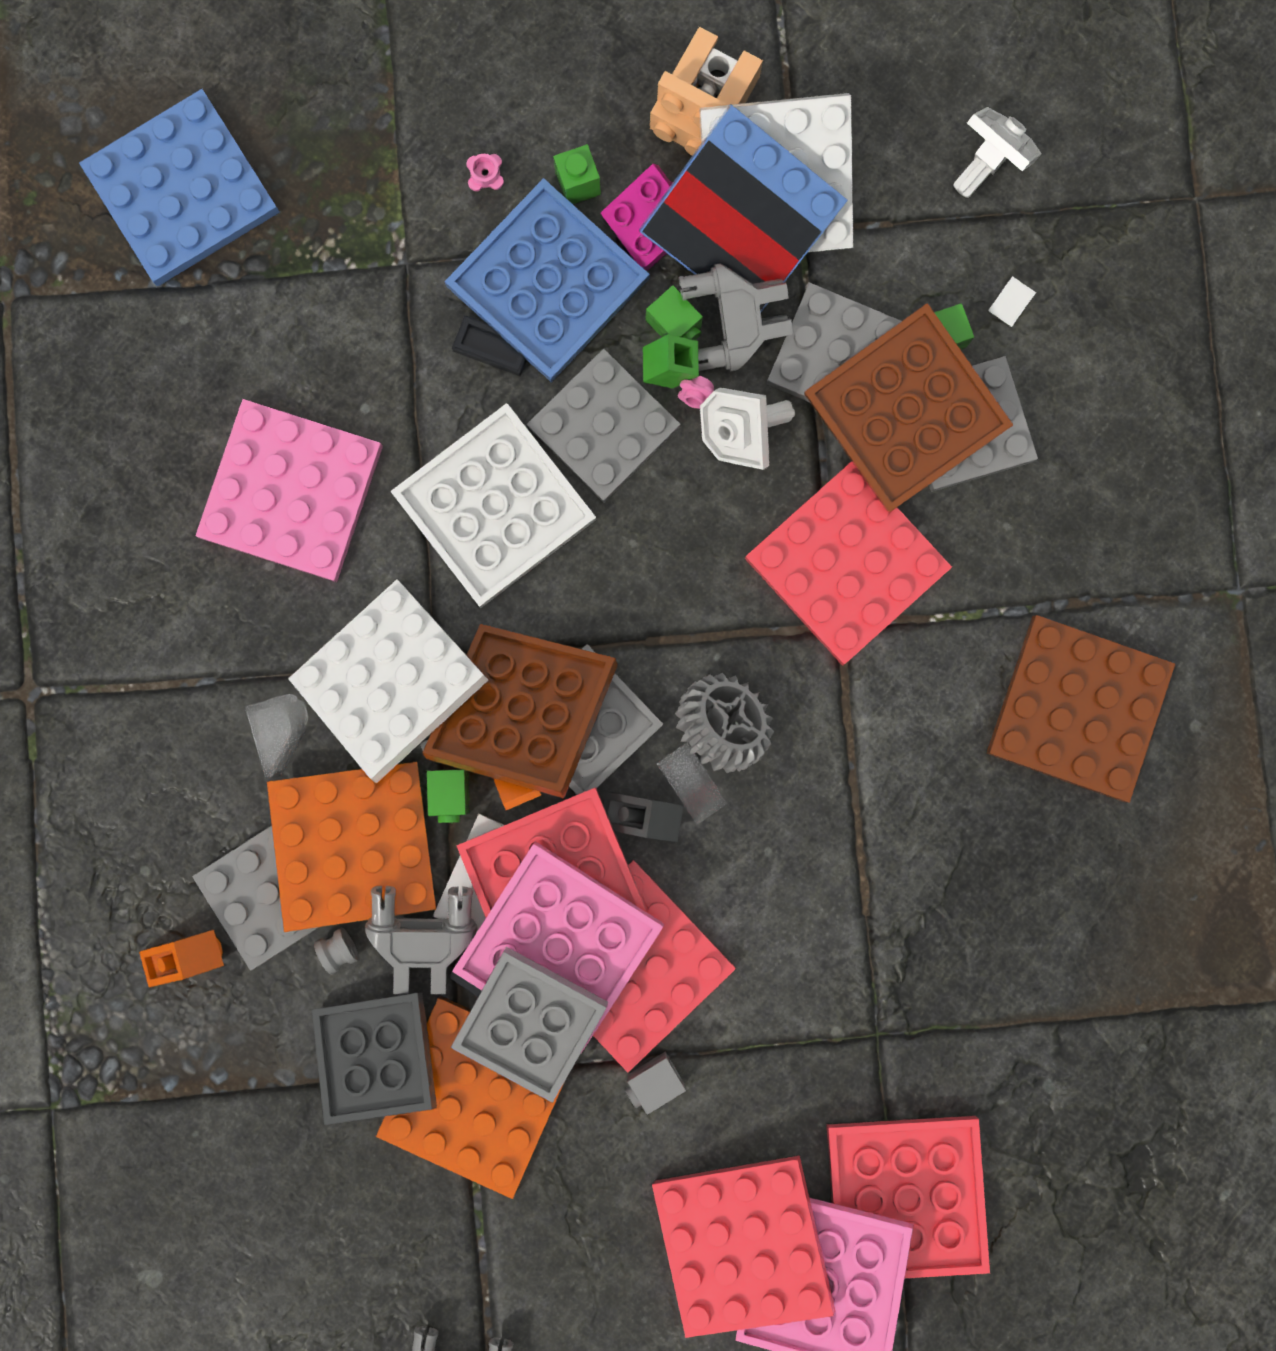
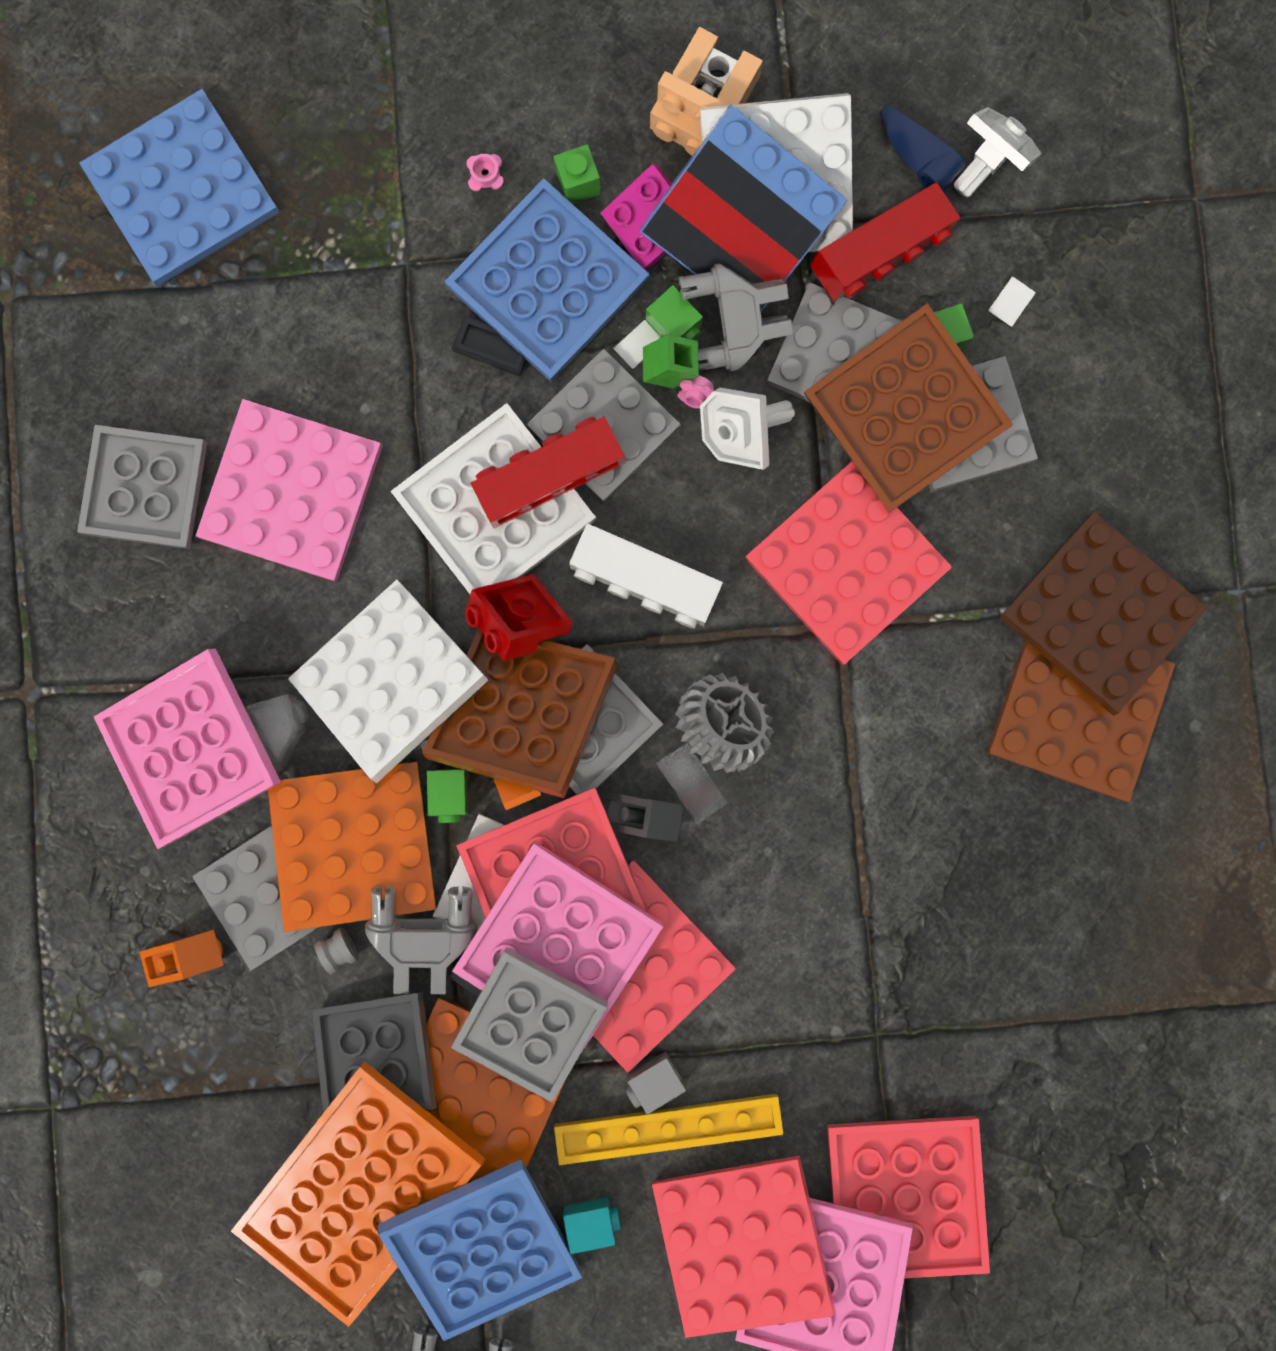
none -> light grey plate [77,425,207,549]
none -> bright pink plate [94,648,281,849]
none -> orange plate [231,1061,485,1327]
none -> medium blue plate [378,1159,583,1341]
none -> red plate [465,574,573,661]
none -> red brick [470,416,625,529]
none -> yellow plate [554,1094,783,1165]
none -> teal brick [563,1196,622,1254]
none -> white brick [569,523,723,629]
none -> white sticker [613,320,661,369]
none -> red brick [810,182,960,302]
none -> dark blue piece [880,104,965,192]
none -> reddish brown plate [999,512,1208,716]

